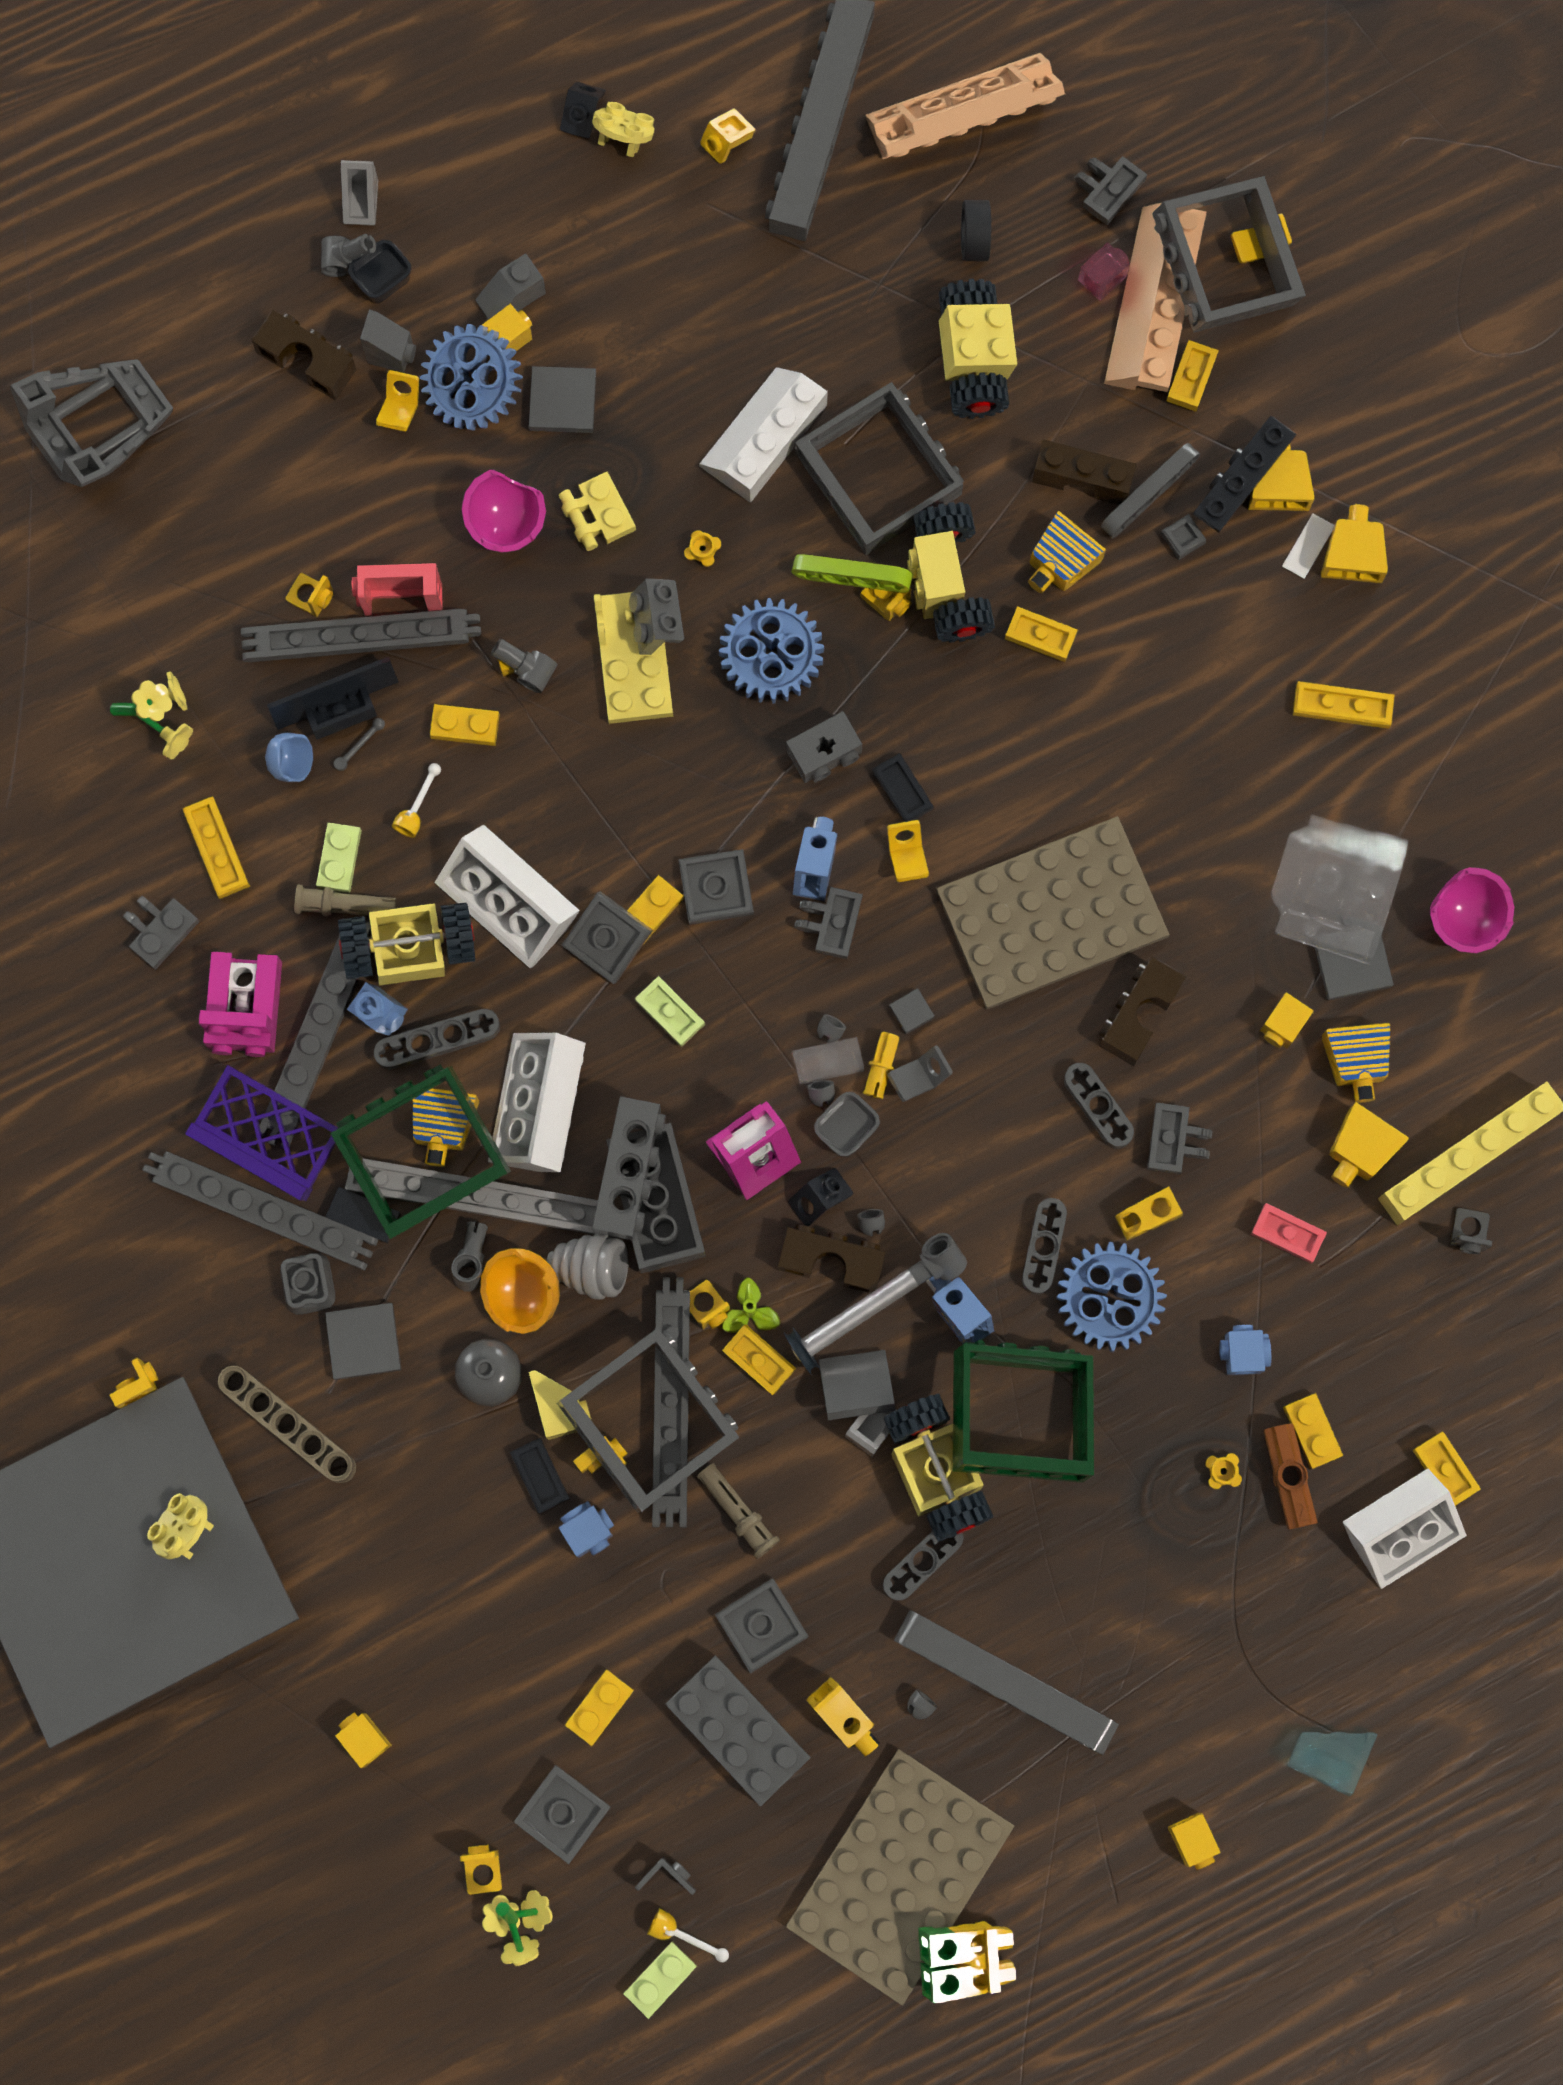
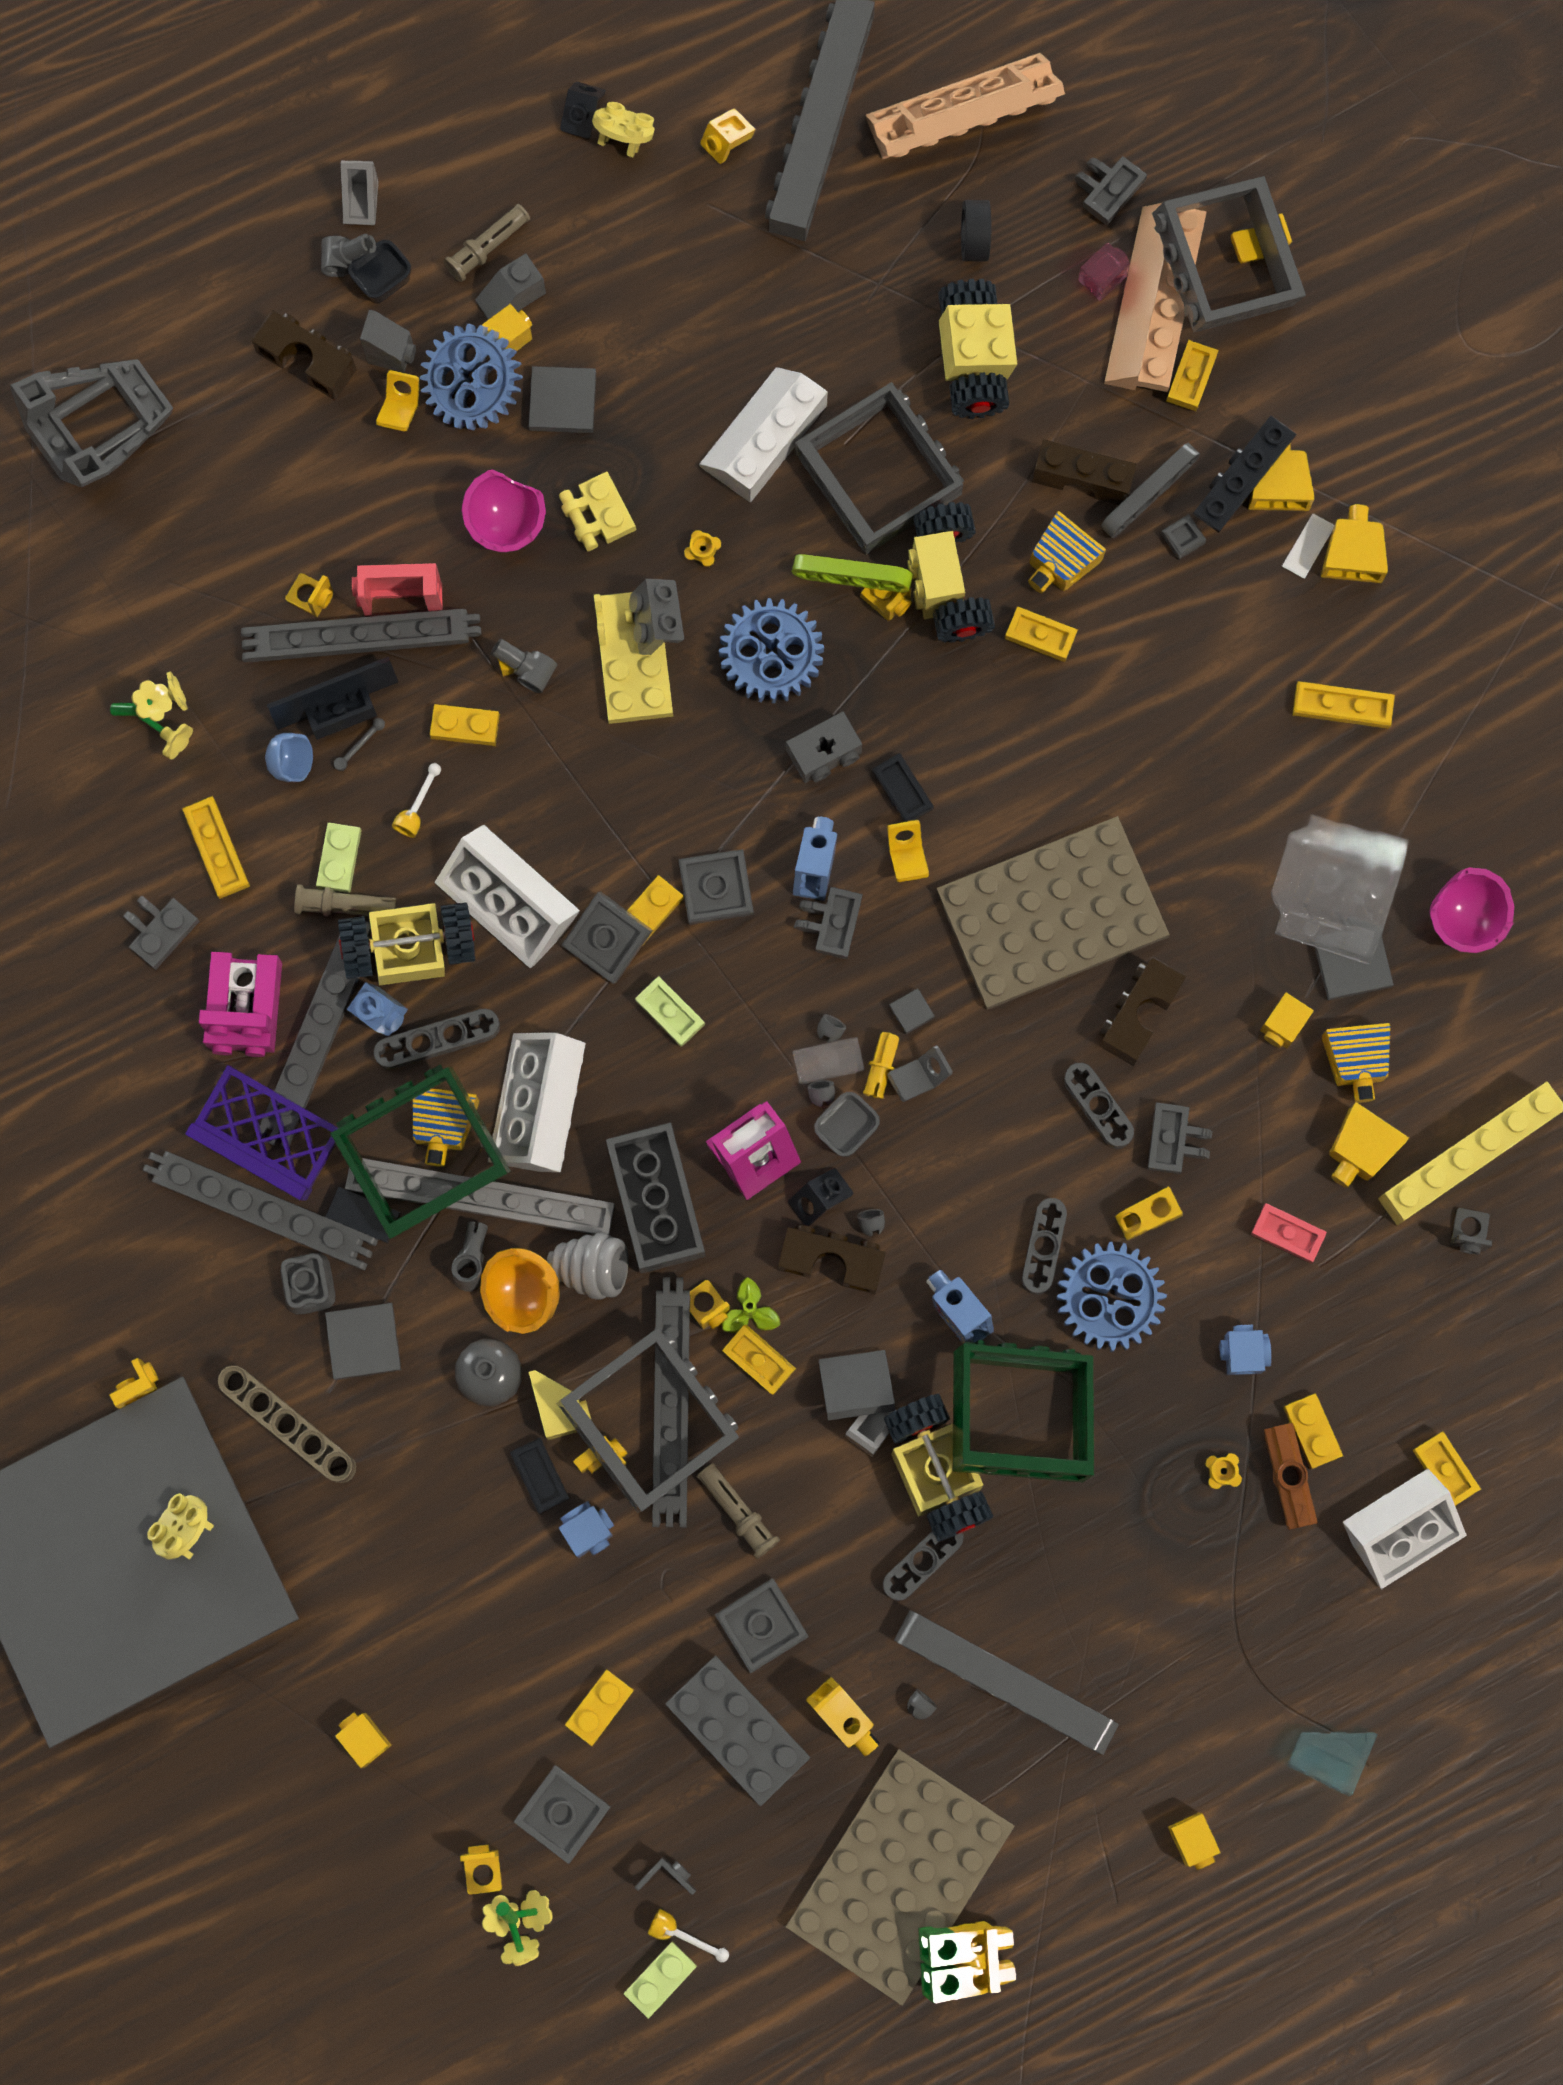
dark grey brick [592,1096,666,1241] -> none
piece [784,1233,967,1374] -> none
none -> dark tan pin [443,204,530,282]

